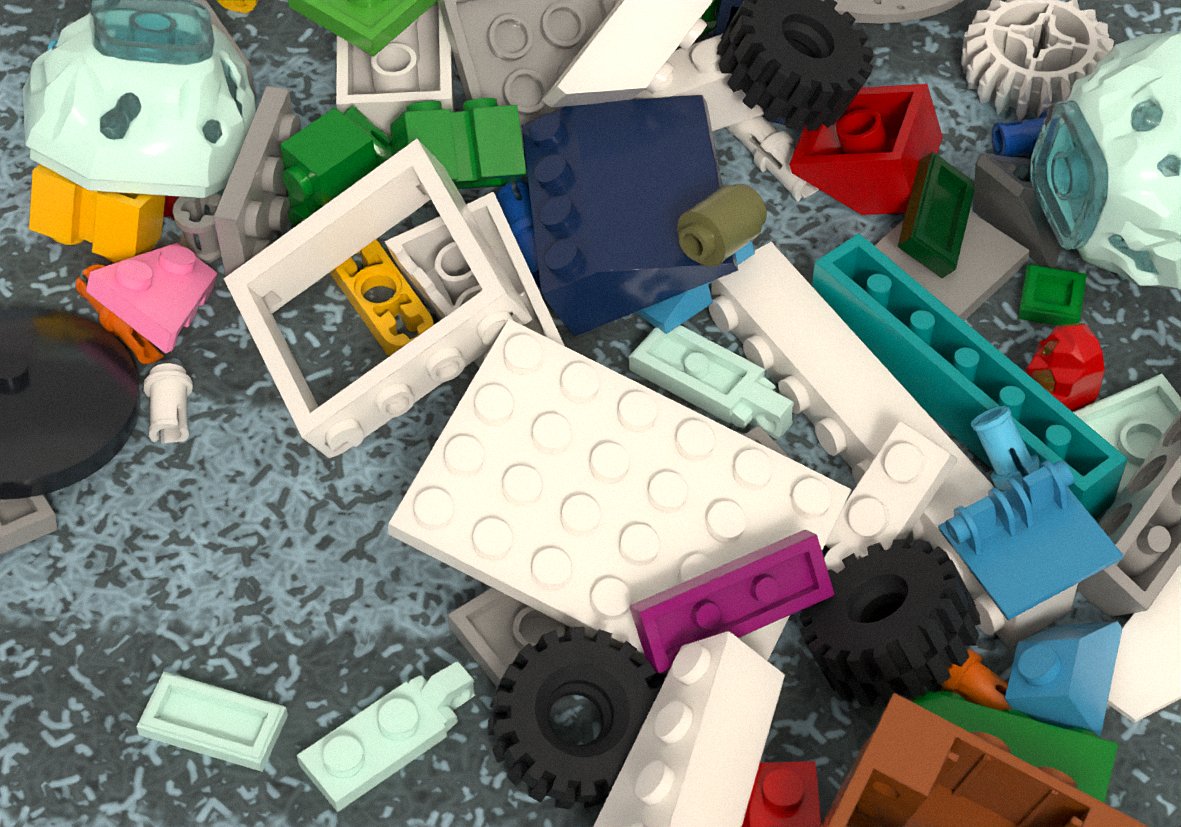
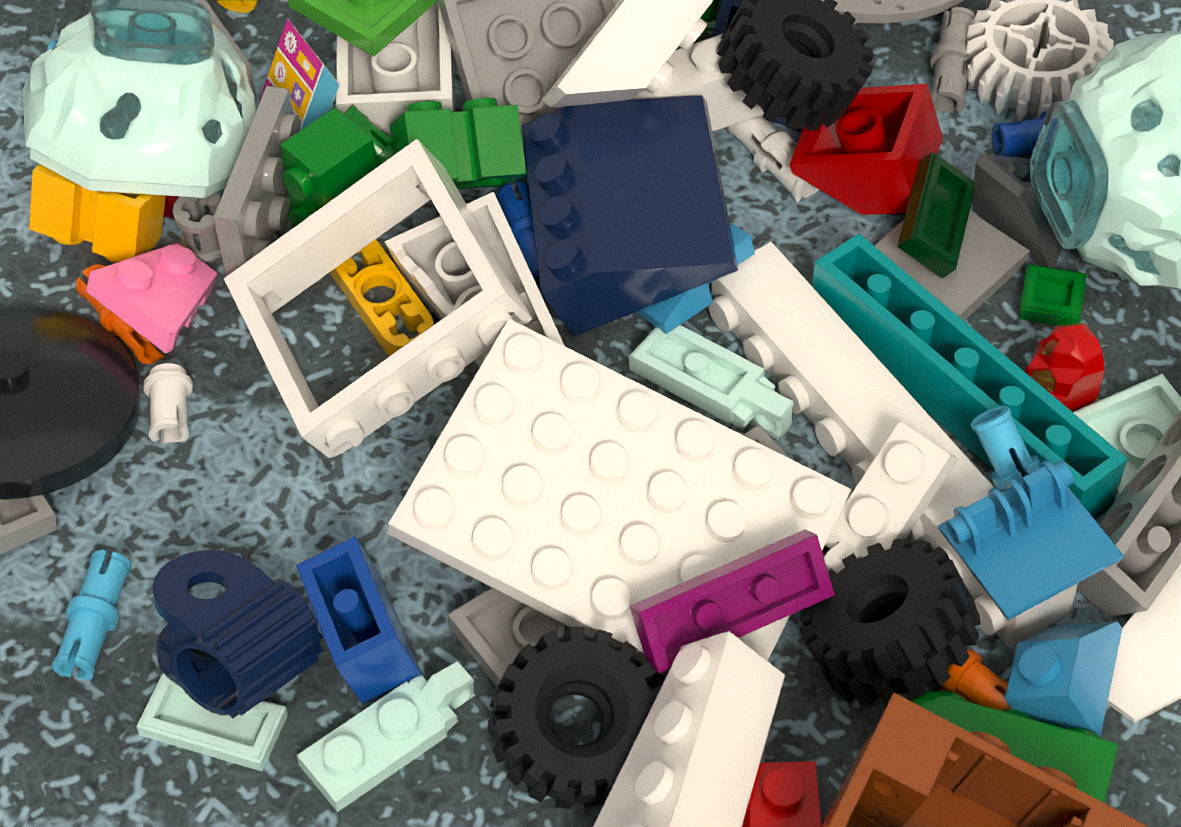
olive brick [677,184,767,267] -> none
none -> medium azure pin [52,550,132,680]
none -> dark blue piece [153,550,324,719]
none -> sticker [259,19,340,130]
none -> blue brick [296,536,422,704]
none -> light grey pin [930,7,976,113]

